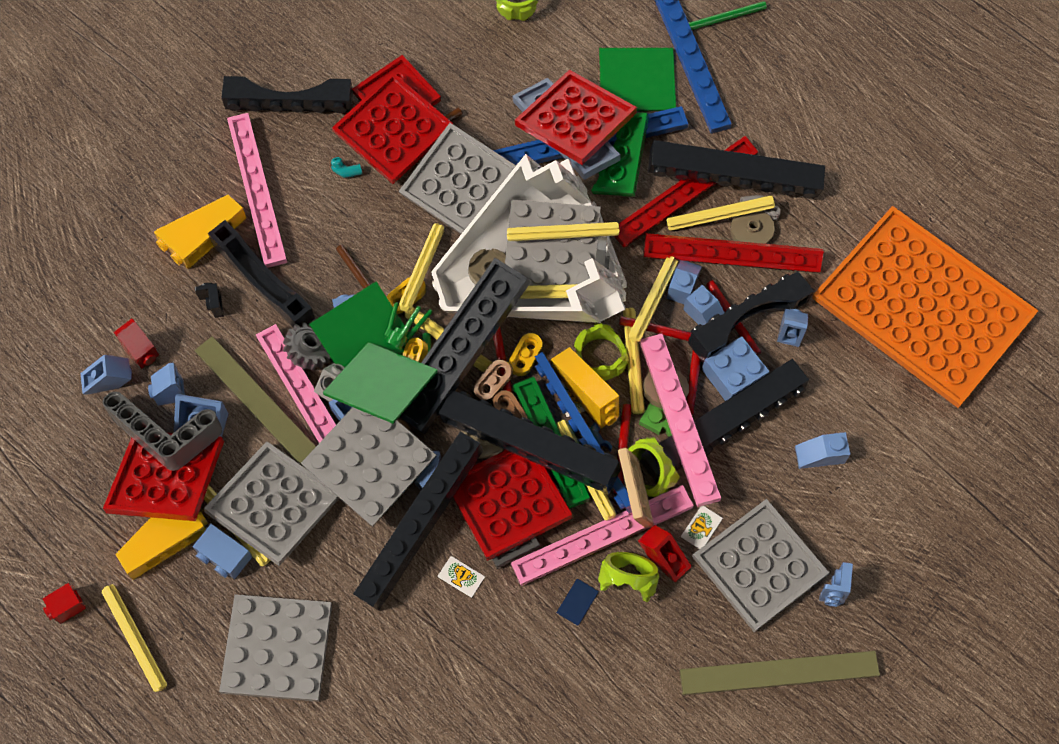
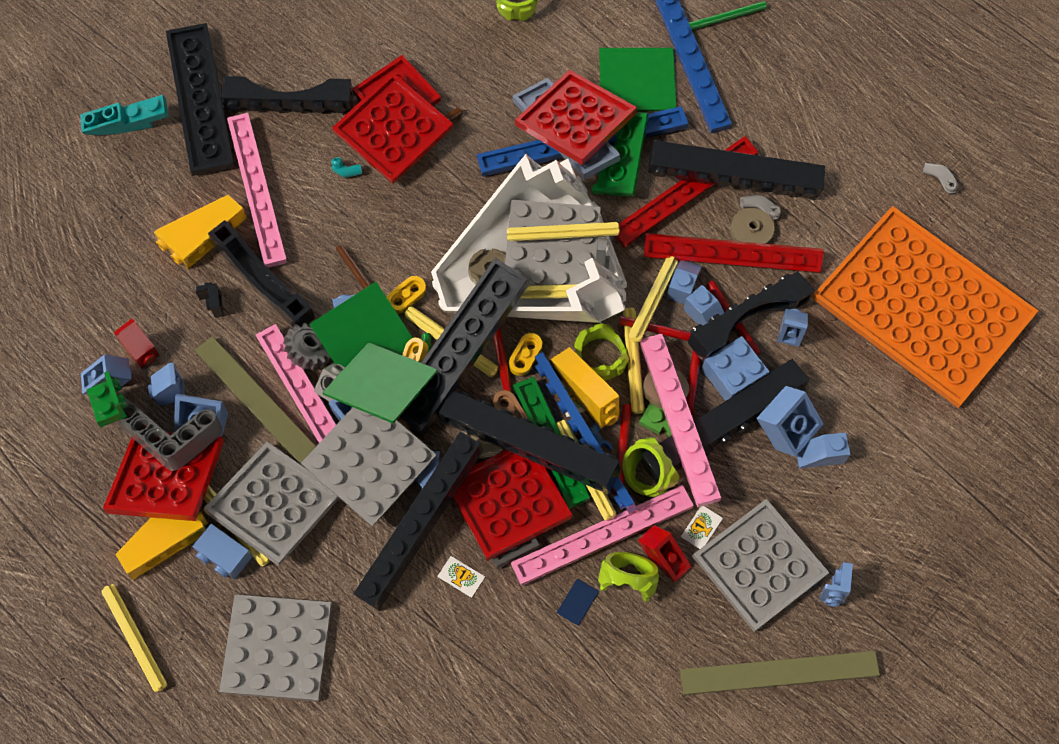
red brick [42,583,86,624] -> none
green plant [384,302,433,350] -> none
light grey plate [399,123,516,234] -> none
light yellow axle [399,223,444,312] -> none
medium nougat plate [474,360,513,400] -> none
tan tile [618,448,654,528] -> none
light yellow axle [667,195,775,231] -> none
none -> teal slope [80,95,169,135]
none -> green bracket [86,371,128,428]
none -> black plate [166,23,235,176]
none -> medium blue brick [757,386,824,457]
none -> light grey arm [922,163,959,194]

